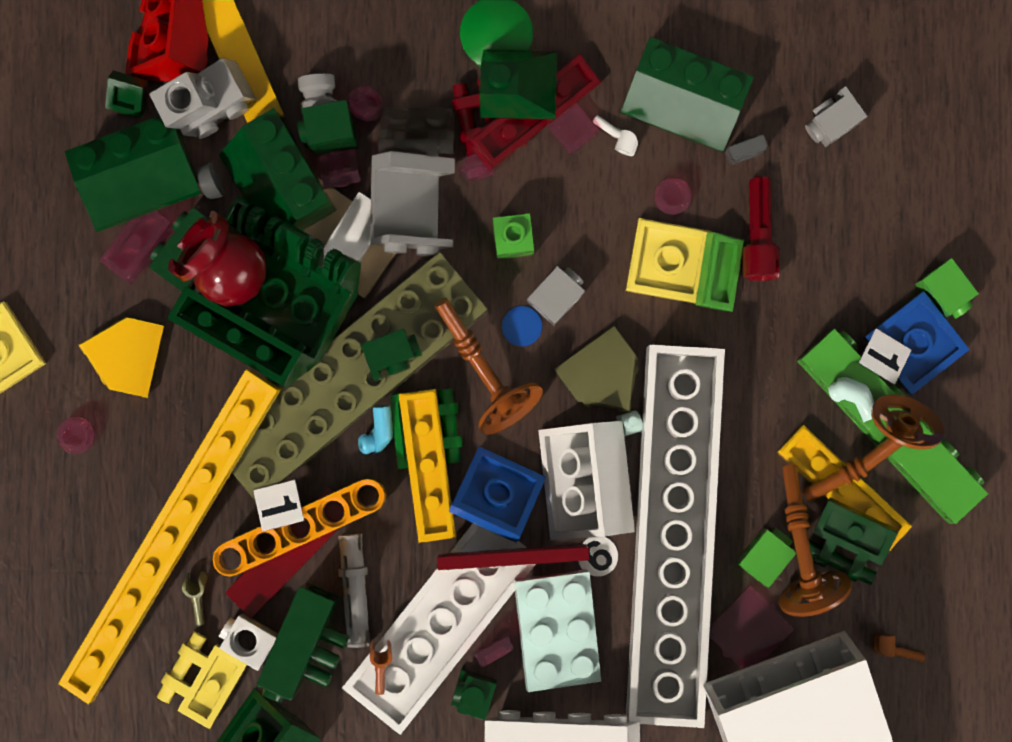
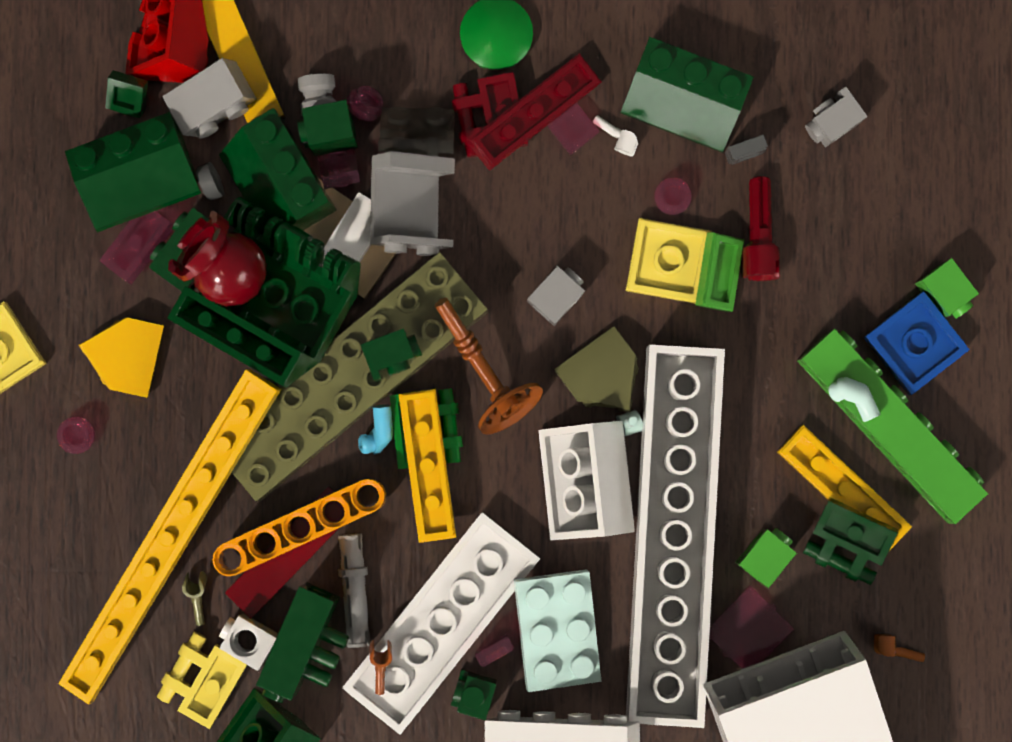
light grey brick [149,72,217,129] -> none
white sticker [253,480,304,532] -> none
dark red tile [437,544,589,570] -> none
blue plate [449,446,546,543] -> none
clear pink plate [460,154,495,182] -> none
dark green slope [480,50,557,119] -> none
bright green brick [493,213,534,259] -> none
blue sticker [502,306,542,347] -> none
white sticker [578,537,618,576] -> none
dark orange dish [778,464,852,617] -> none
dark orange dish [802,395,945,503] -> none
white sticker [859,329,911,385] -> none

